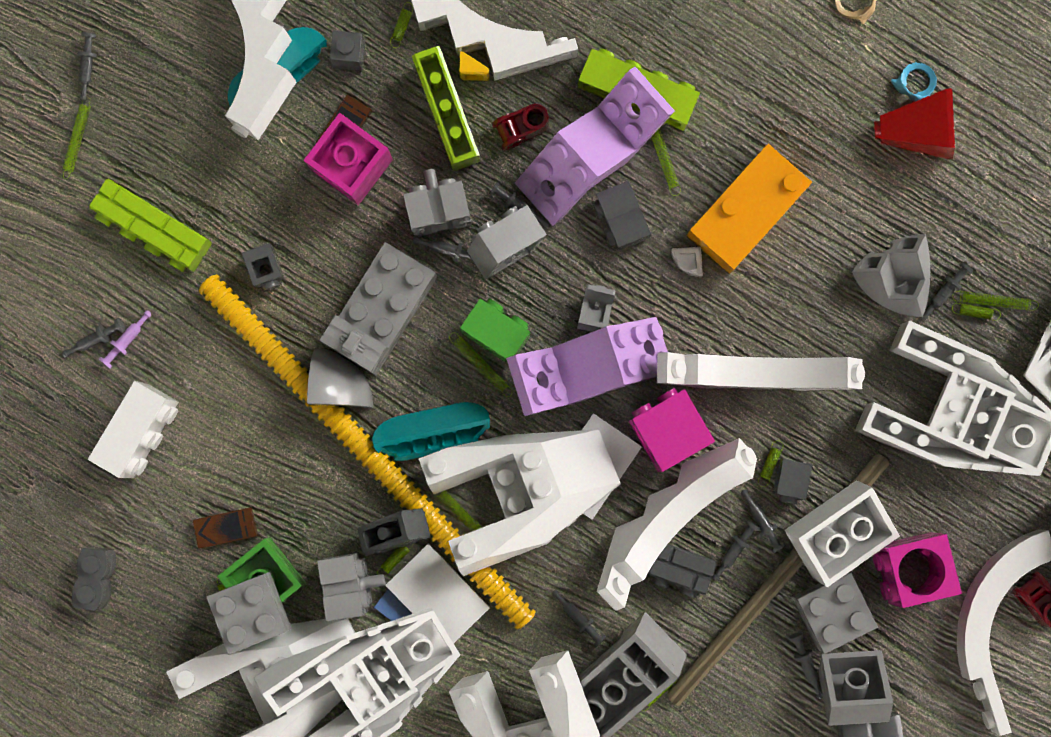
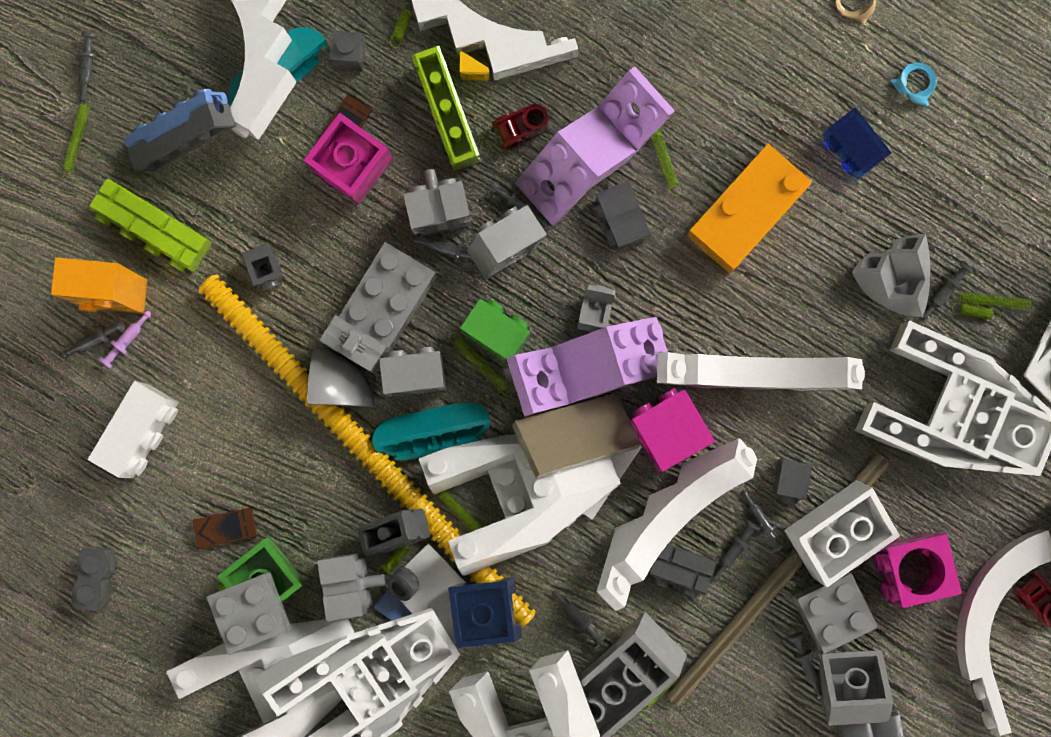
lime brick [577,48,700,131] -> none
white tile [671,247,703,277] -> none
lime piece [758,440,783,487] -> none
red slope [874,88,955,159] -> none
none -> light orange brick [51,257,148,314]
none -> dark grey piece [124,89,235,171]
none -> light grey brick [379,347,447,397]
none -> dark grey tile [387,567,420,601]
none -> dark blue panel [448,577,522,648]
none -> dark tan tile [512,393,641,479]
none -> clear blue piece [822,107,891,180]

